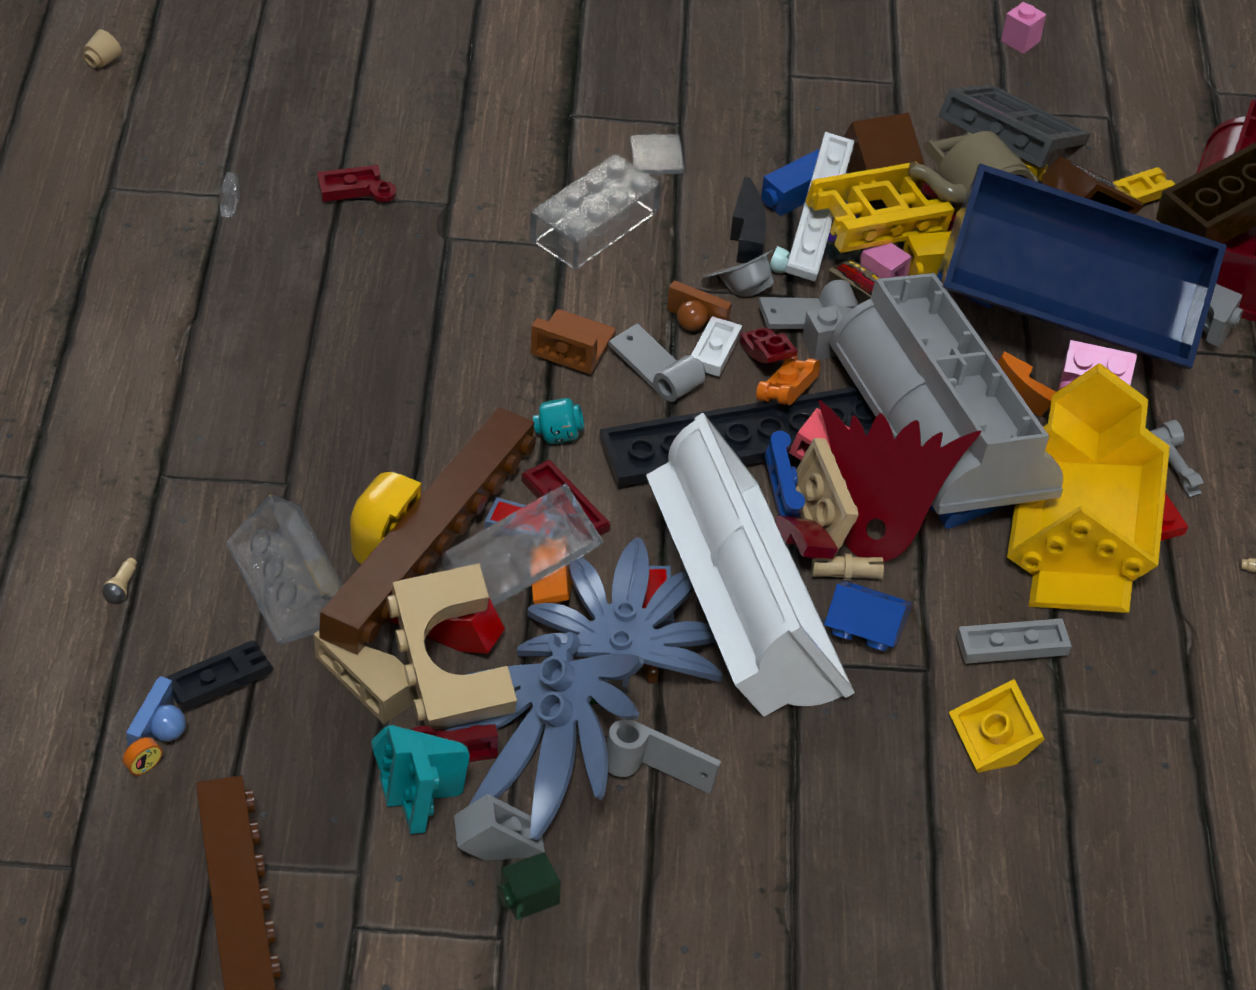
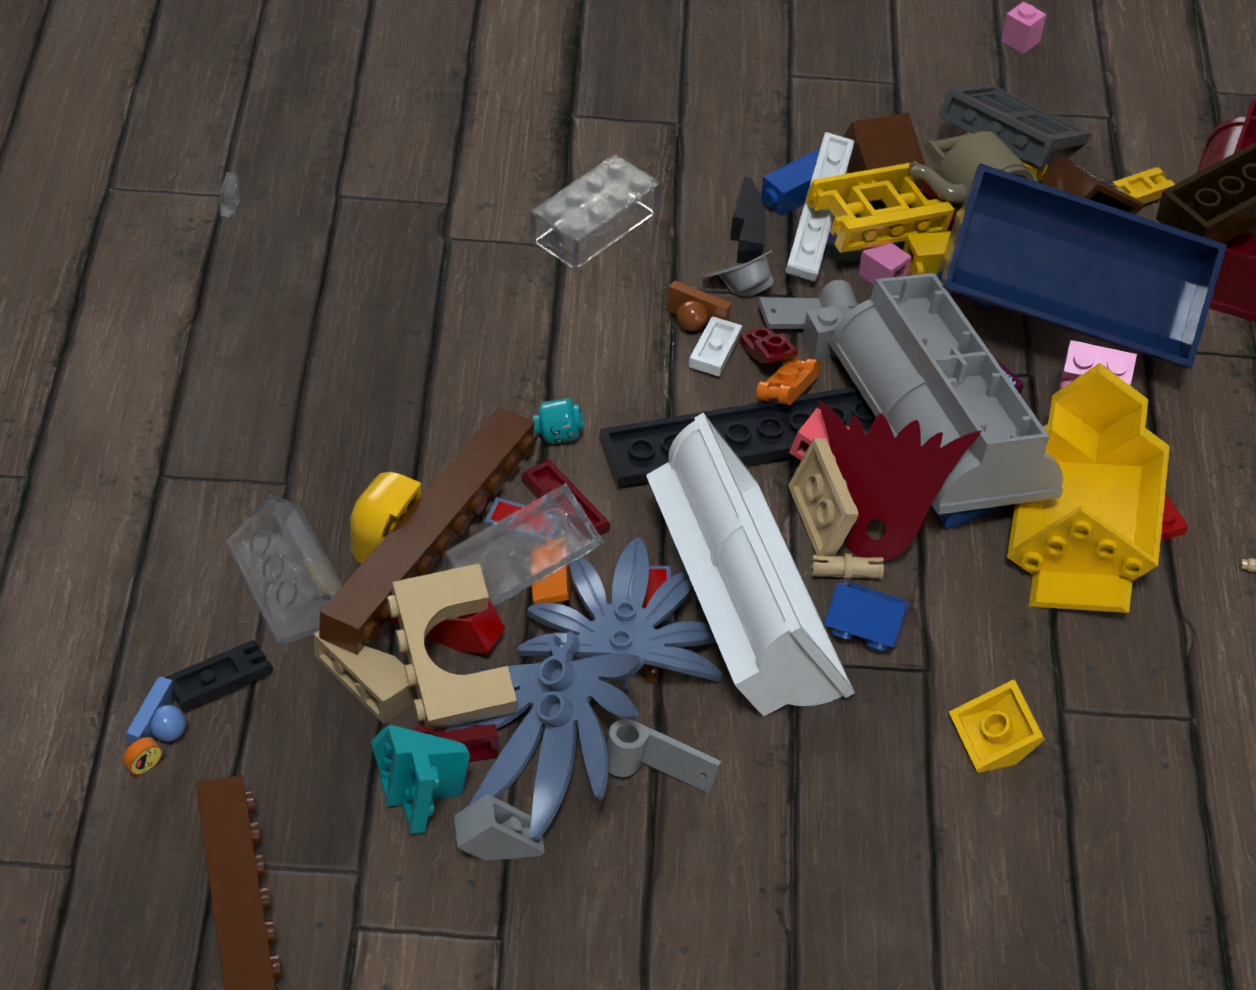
tan hat [82,29,122,68] -> none
piece [102,558,137,603] -> none
dark red hinge [317,165,396,202] -> none
clear green brick [497,852,561,920] -> none
dark orange bracket [531,309,616,374] -> none
light grey door [608,323,705,402] -> none
clear piece [630,133,685,176] -> none
blue plate [765,431,805,517] -> none
light aqua hinge [769,246,790,274] -> none
dark red slope [775,515,838,559] -> none
slope [828,259,881,303] -> none
light grey plate [956,618,1072,664] -> none
orange slope [997,351,1056,417] -> none
light grey brick [1150,419,1204,497] -> none
light grey brick [1203,284,1243,348] -> none

